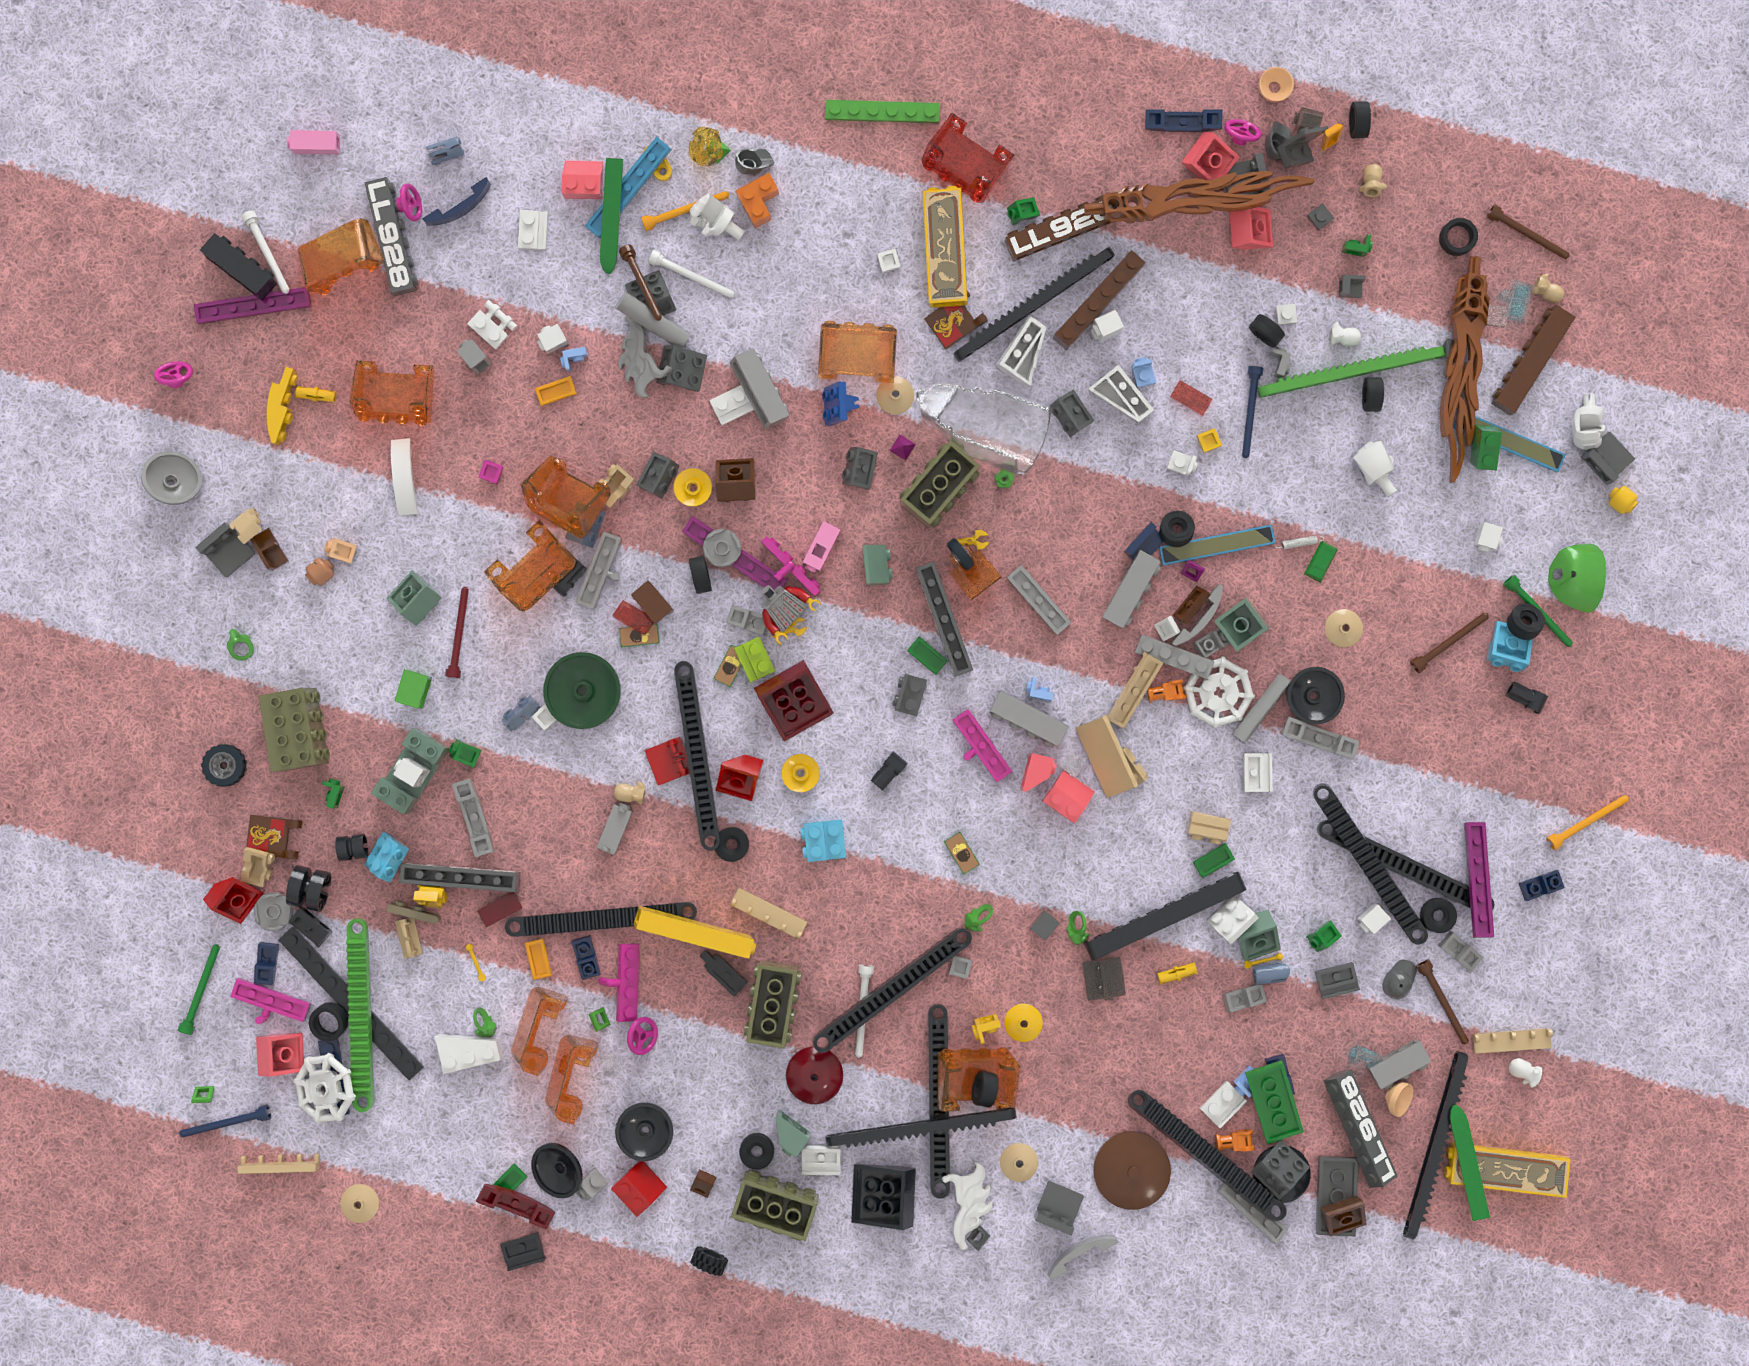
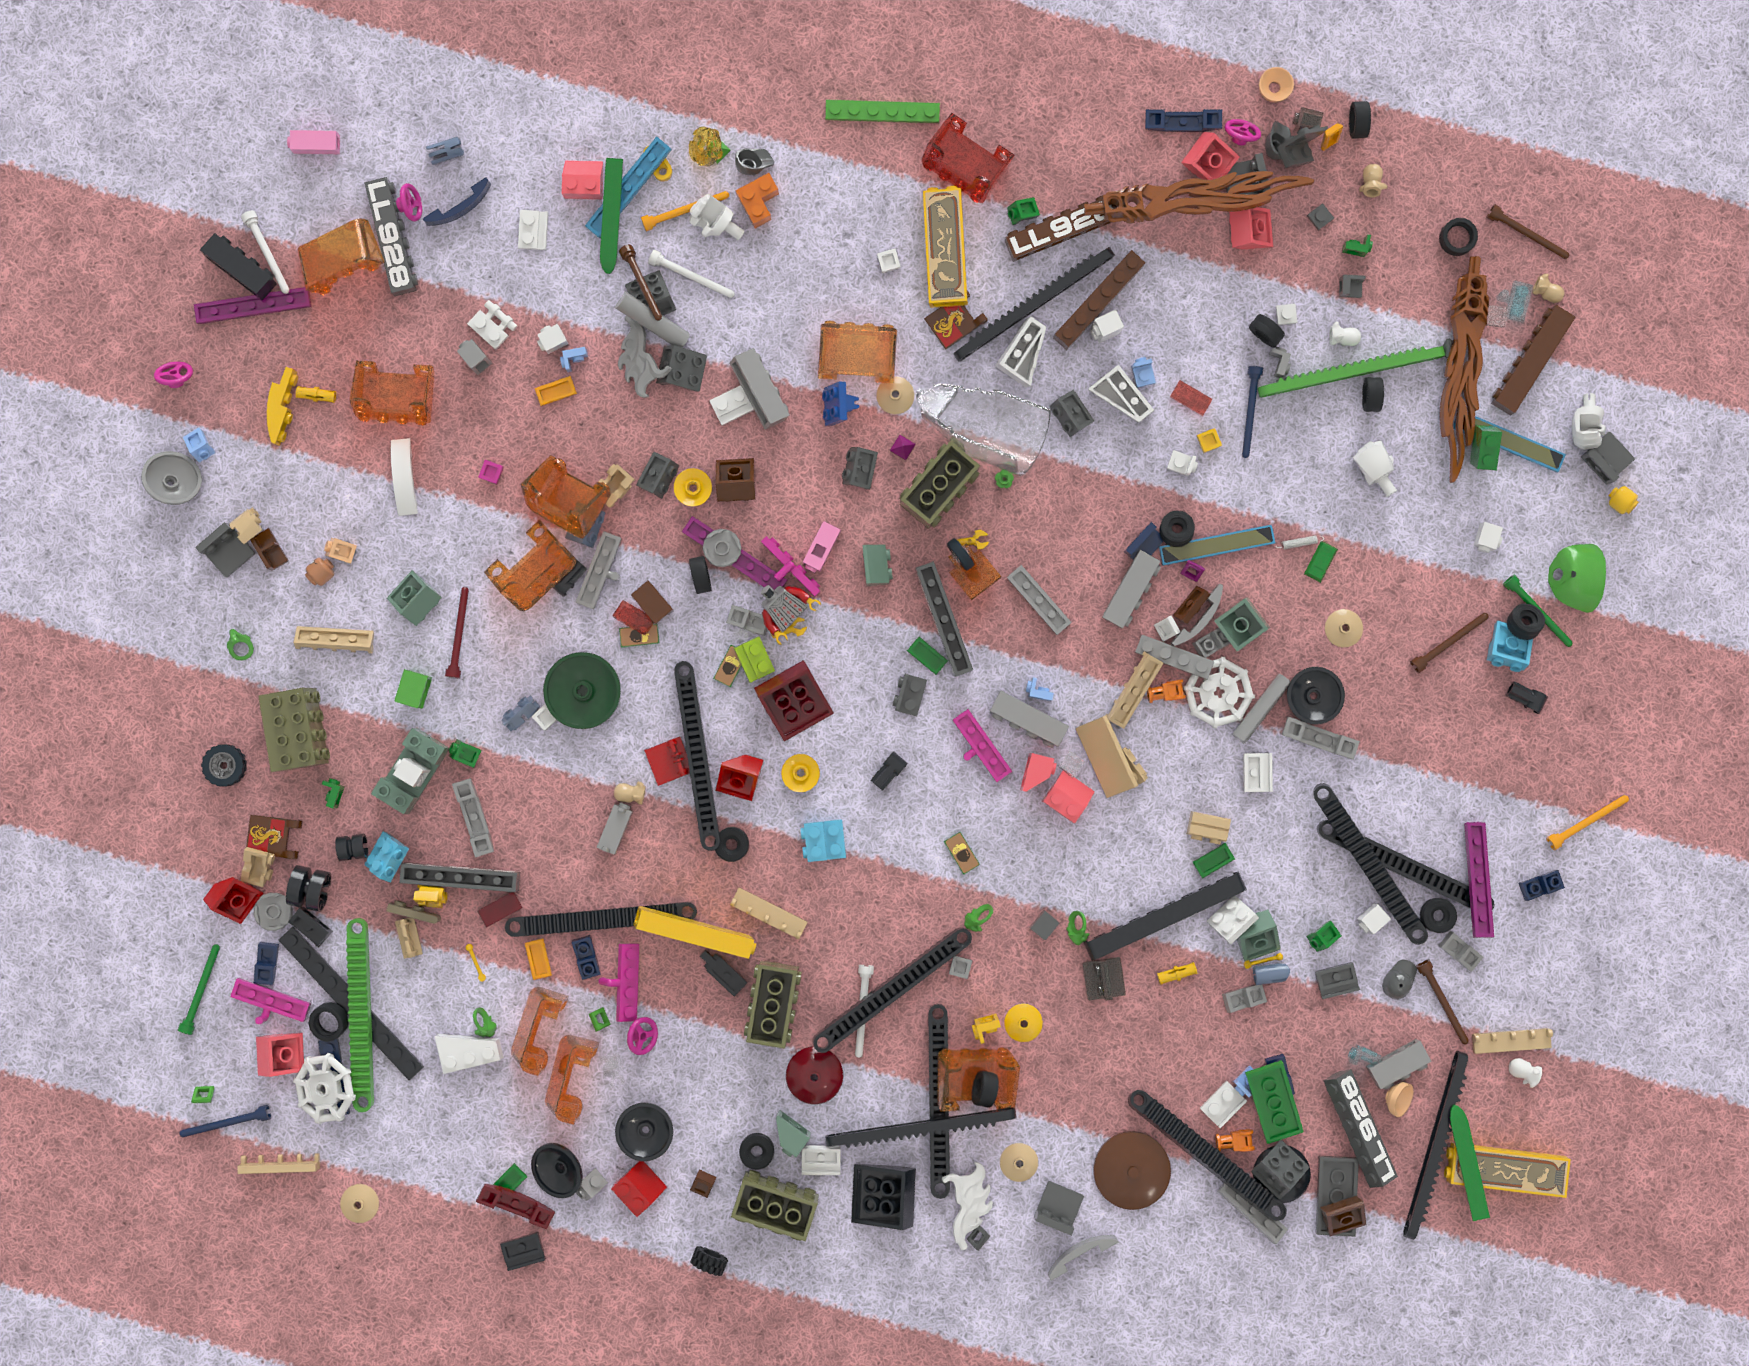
none -> light blue bracket [183,428,215,462]
none -> tan hinge [293,626,374,654]

